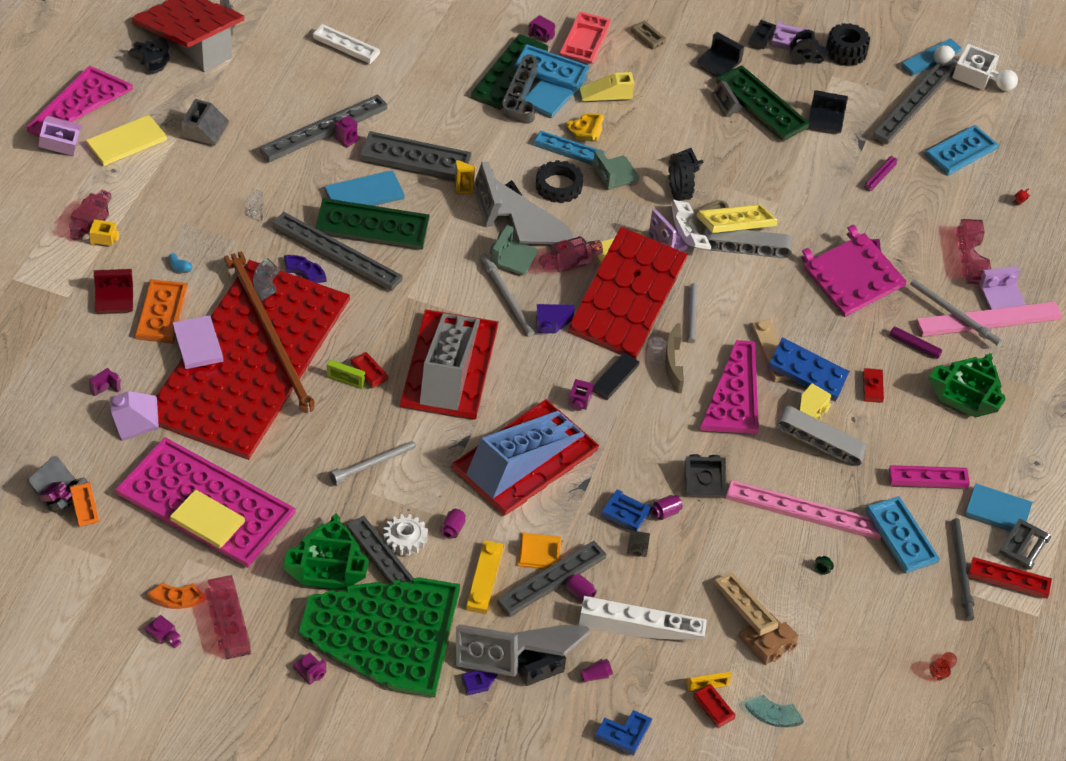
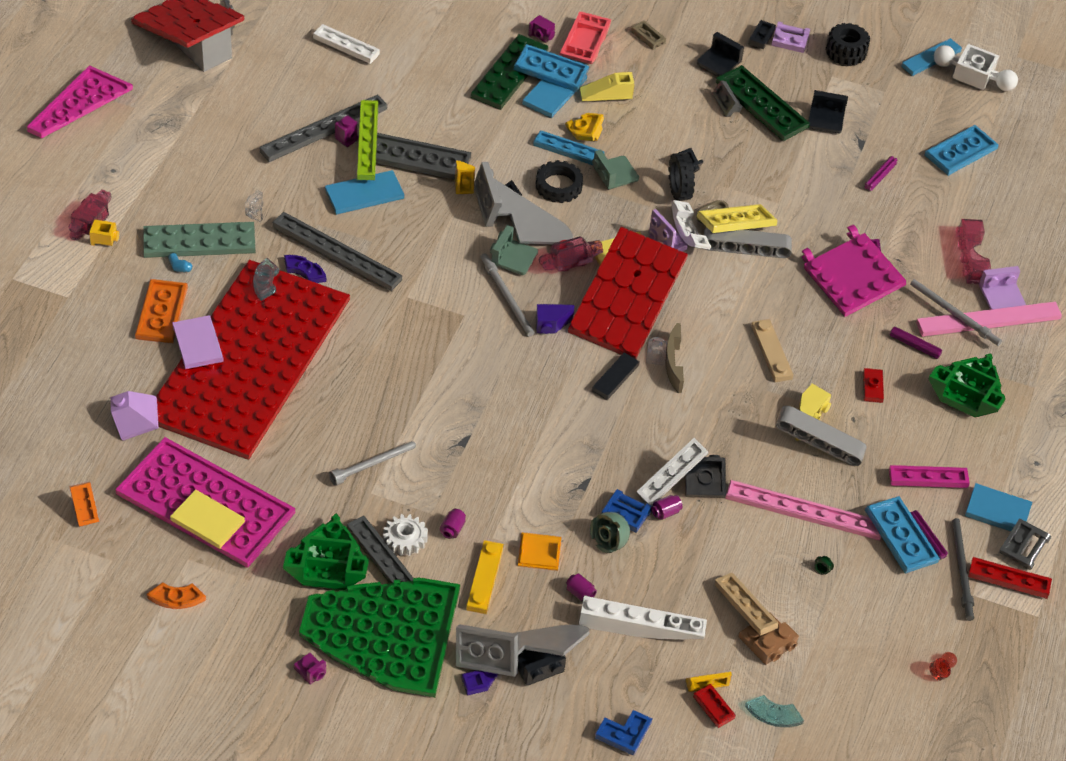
bracket [27,456,88,511] -> none
lavender slope [38,116,82,156] -> none
magenta plate [39,482,73,502] -> none
light yellow tile [86,115,167,166] -> none
magenta bracket [89,368,121,396] -> none
dark red bracket [93,269,133,313] -> none
black hinge [128,38,170,74] -> none
magenta plate [145,615,181,648] -> none
flat silver slope [181,99,229,146] -> none
clear pink brick [205,575,251,660] -> none
dark orange hinge [224,251,315,413] -> none
dark green plate [315,198,430,250] -> none
lime tile [327,359,365,389] -> none
red plate [351,352,389,388] -> none
piece [400,309,499,419] -> none
piece [451,399,599,516] -> none
dark grey plate [497,540,606,617] -> none
dark grey beam [502,54,538,124] -> none
magenta brick [568,379,594,411] -> none
magenta cone [580,658,613,683] -> none
clear smoke bracket [627,530,650,557] -> none
light grey bar [688,283,698,343] -> none
dark pink wing [700,340,759,434] -> none
blue plate [768,337,850,402] -> none
black hinge [790,29,829,65] -> none
dark grey plate [873,63,955,145] -> none
red plate [1012,188,1030,205] -> none
none -> sand green plate [143,222,256,258]
none -> lime plate [357,100,378,180]
none -> sand green cylinder [590,511,630,553]
none -> white plate [637,438,708,506]
none -> magenta axle [910,510,948,560]

